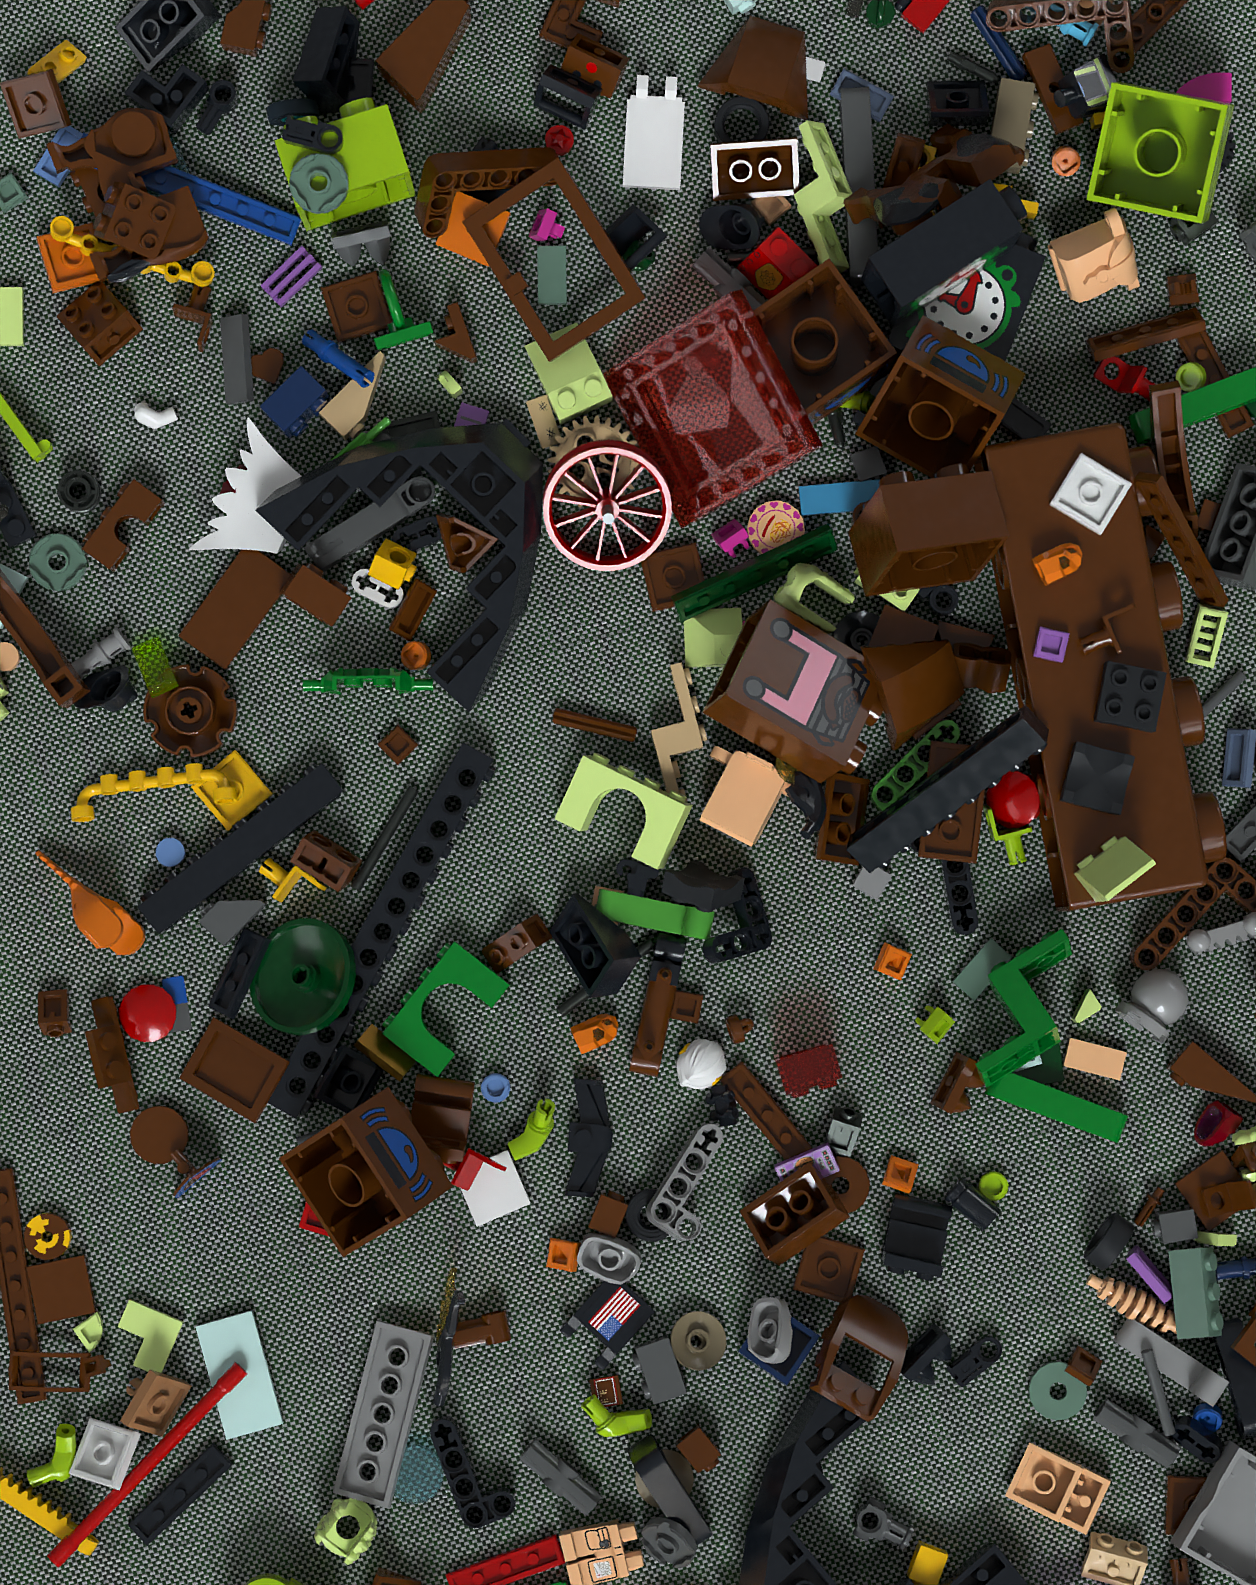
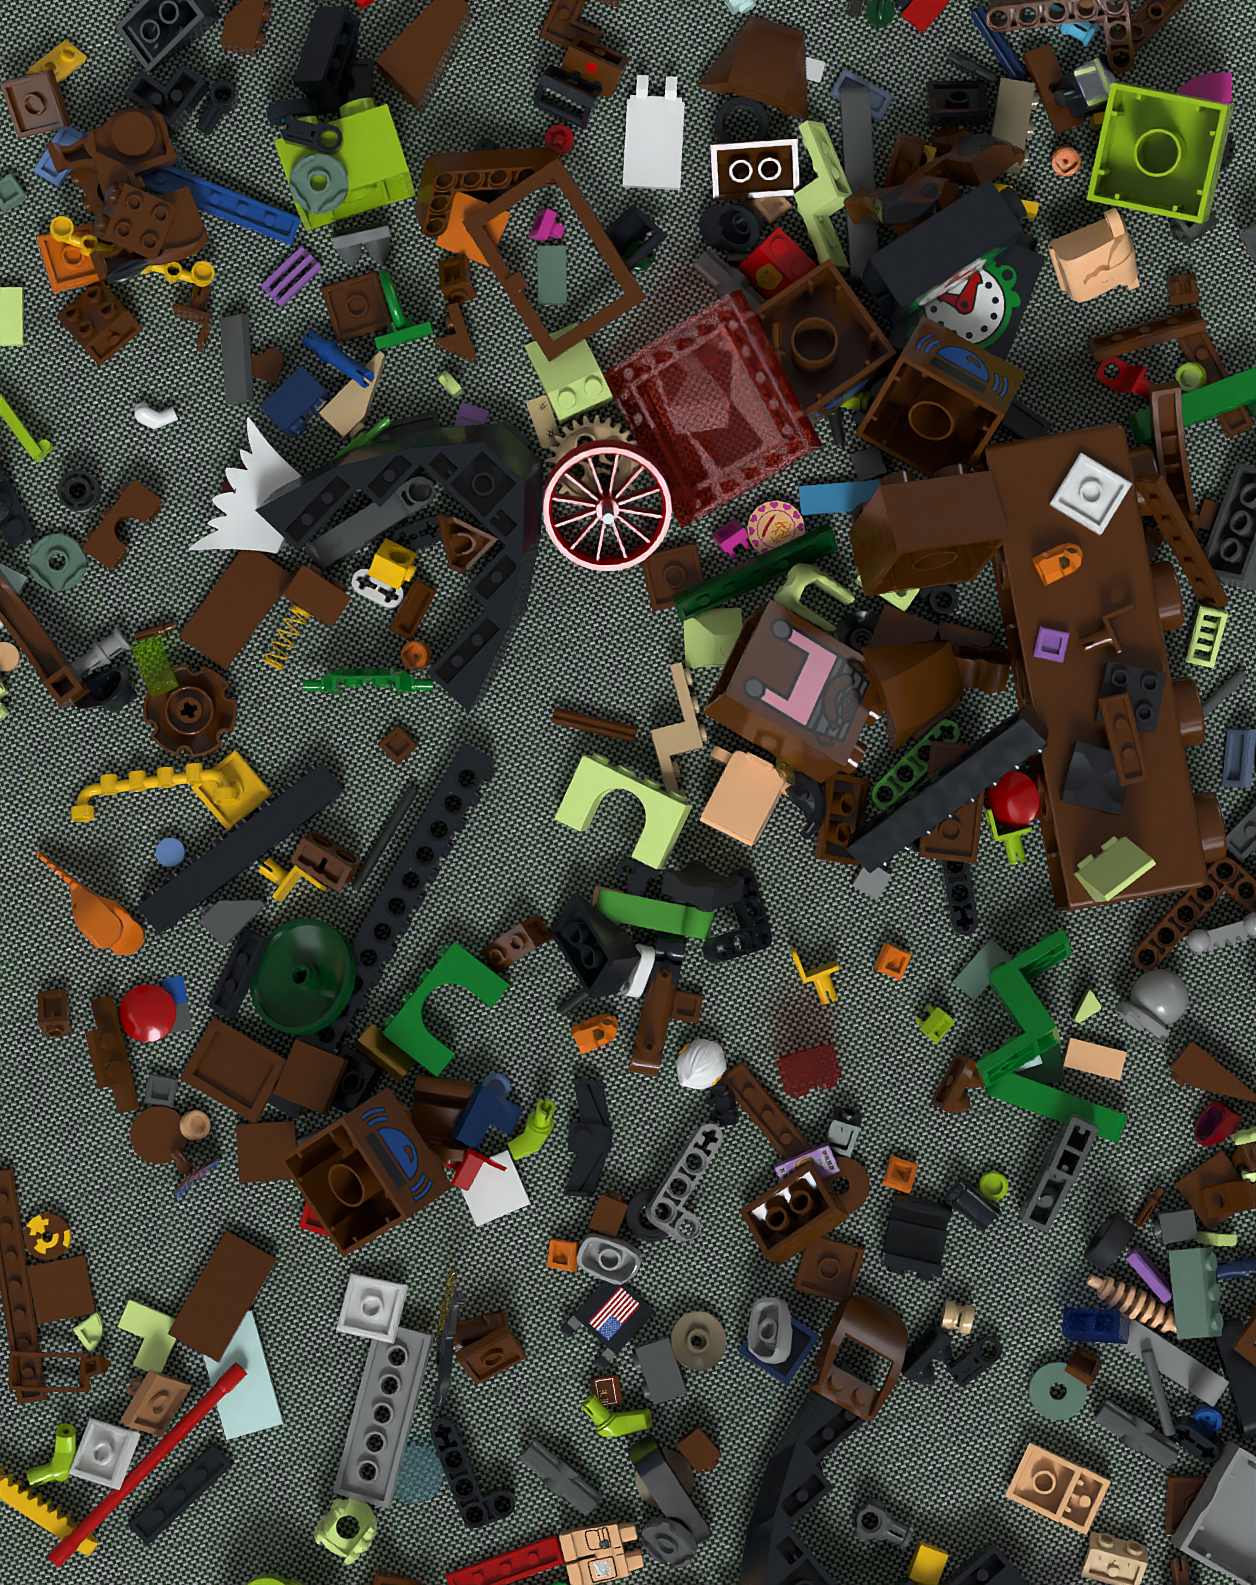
reddish brown tile [725,1014,754,1045] -> none
none -> reddish brown piece [134,620,178,642]
none -> dark grey tile [144,1073,179,1107]
none -> reddish brown tile [167,1231,278,1363]
none -> light nougat tile [180,1110,211,1140]
none -> reddish brown tile [236,1120,297,1183]
none -> yellow piece [262,604,312,670]
none -> reddish brown tile [273,1040,349,1116]
none -> white tile [336,1273,408,1344]
none -> reddish brown bracket [438,254,477,304]
none -> dark blue tile [451,1084,524,1150]
none -> reddish brown tile [455,1325,527,1385]
none -> white beam [620,944,655,998]
none -> reddish brown piece [768,322,786,368]
none -> yellow bracket [789,947,840,1005]
none -> tan wheel [940,1300,975,1334]
none -> dark grey brick [1018,1112,1099,1233]
none -> clear blue brick [1062,1306,1130,1344]
none -> reddish brown tile [1098,692,1150,787]

